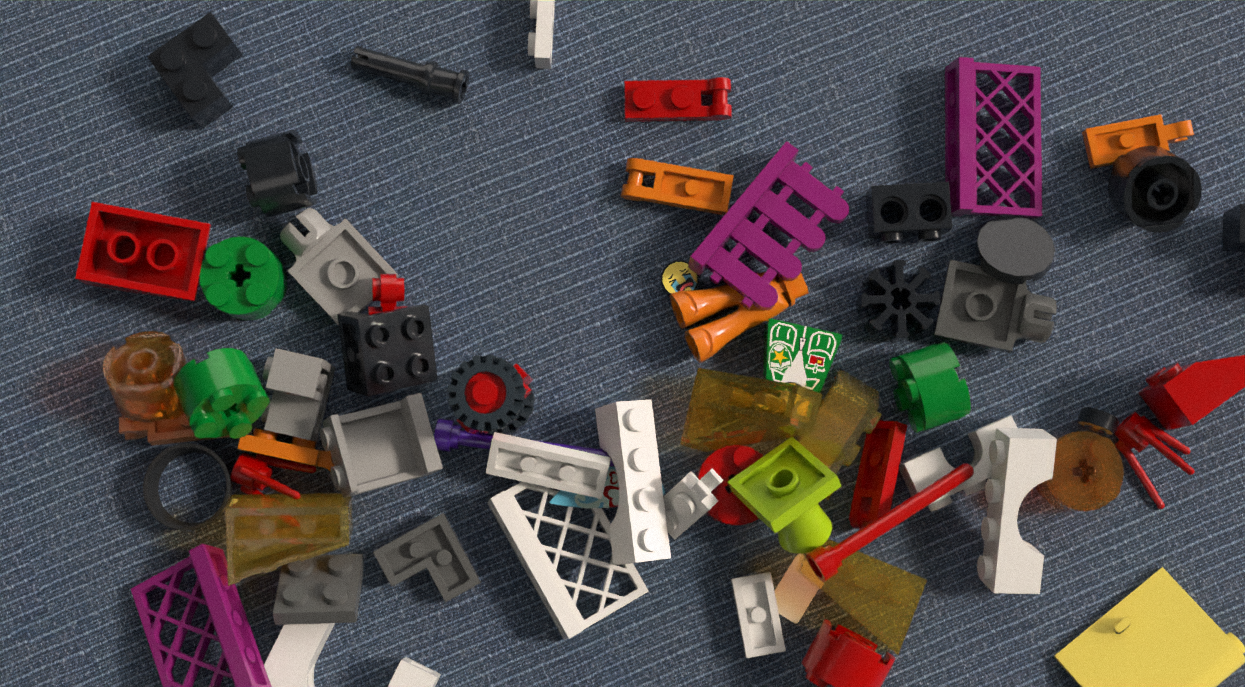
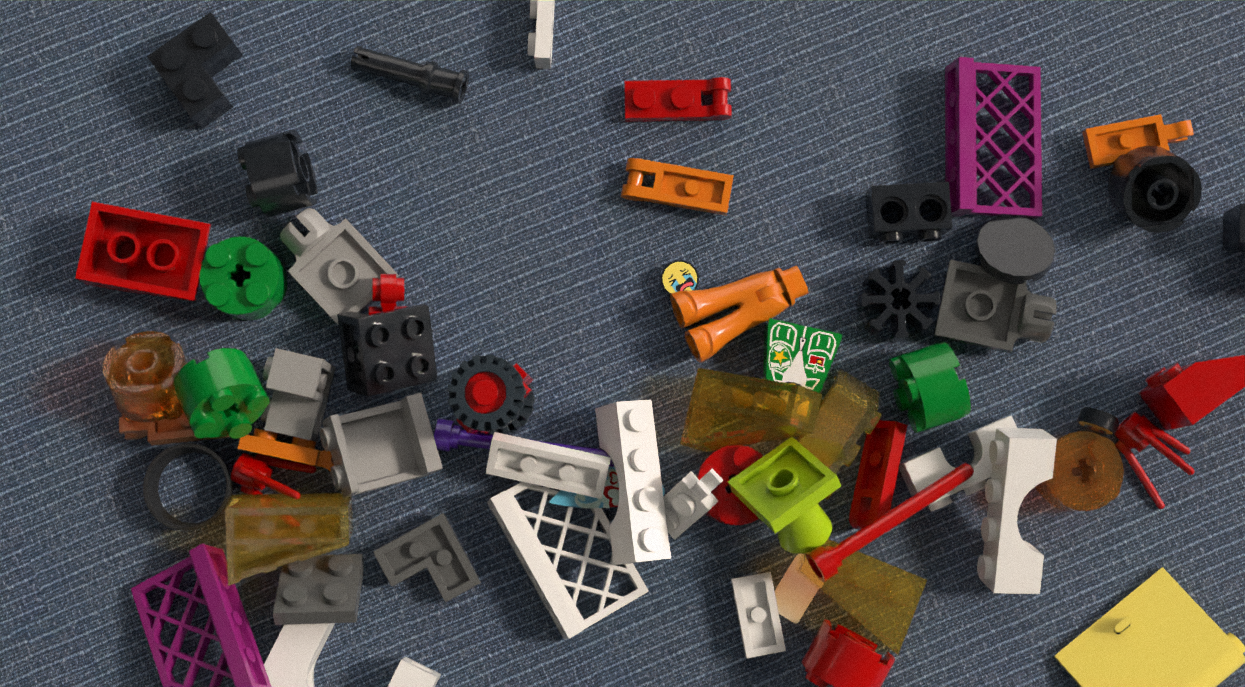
magenta fence [688,141,849,310] -> none

